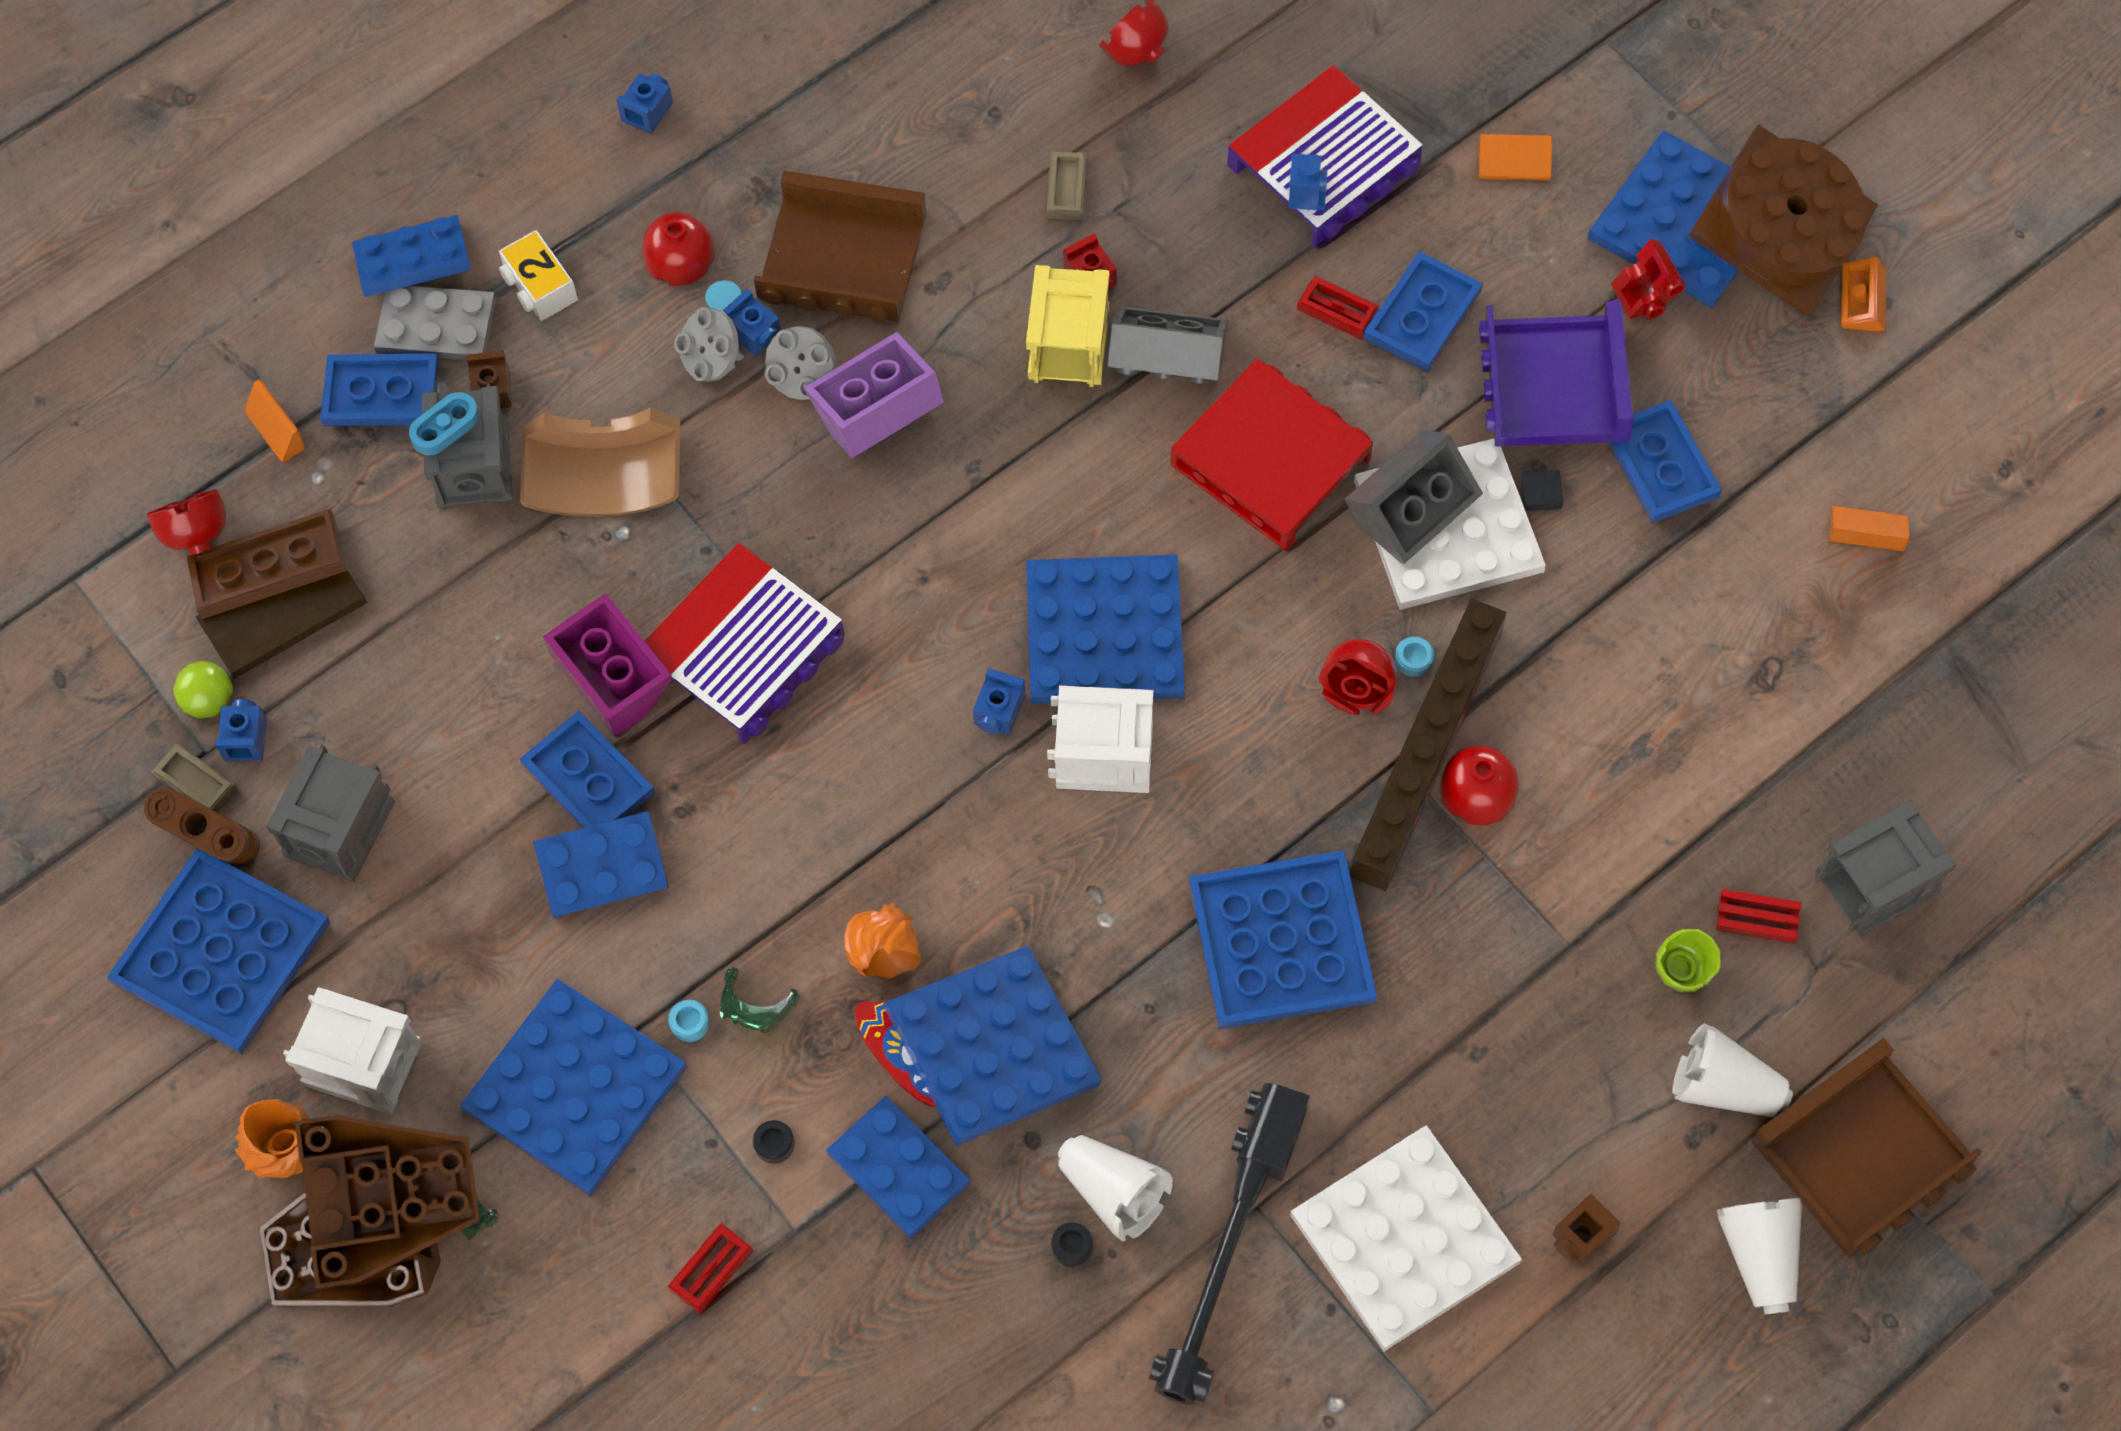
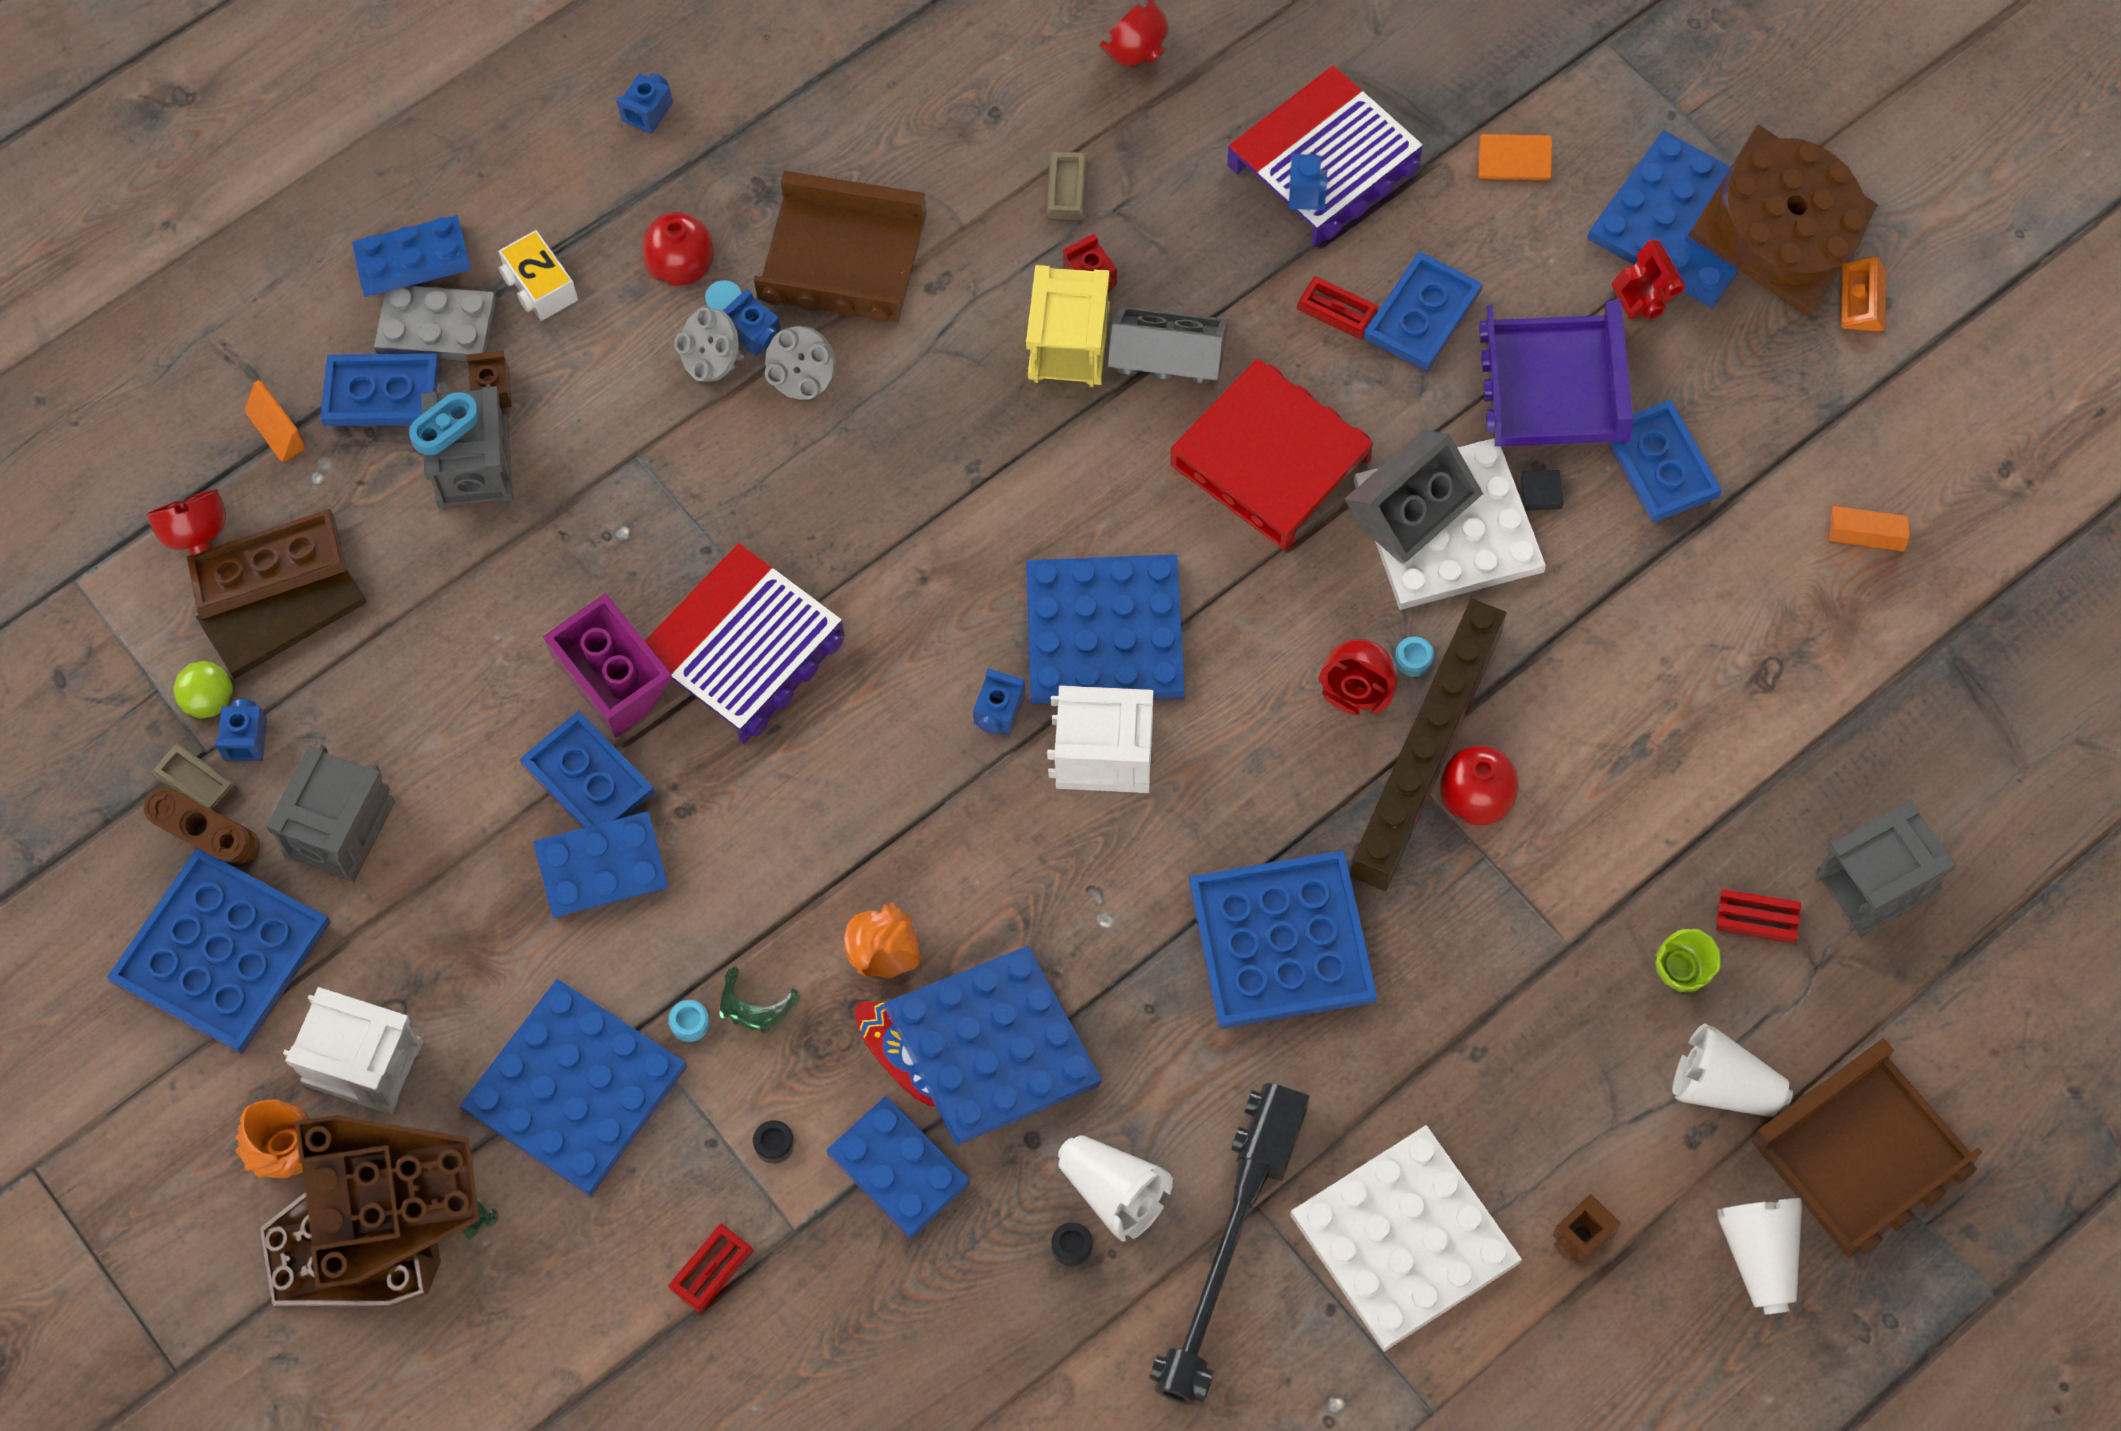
medium nougat panel [520,407,680,517] -> none
medium lavender slope [804,332,944,459] -> none

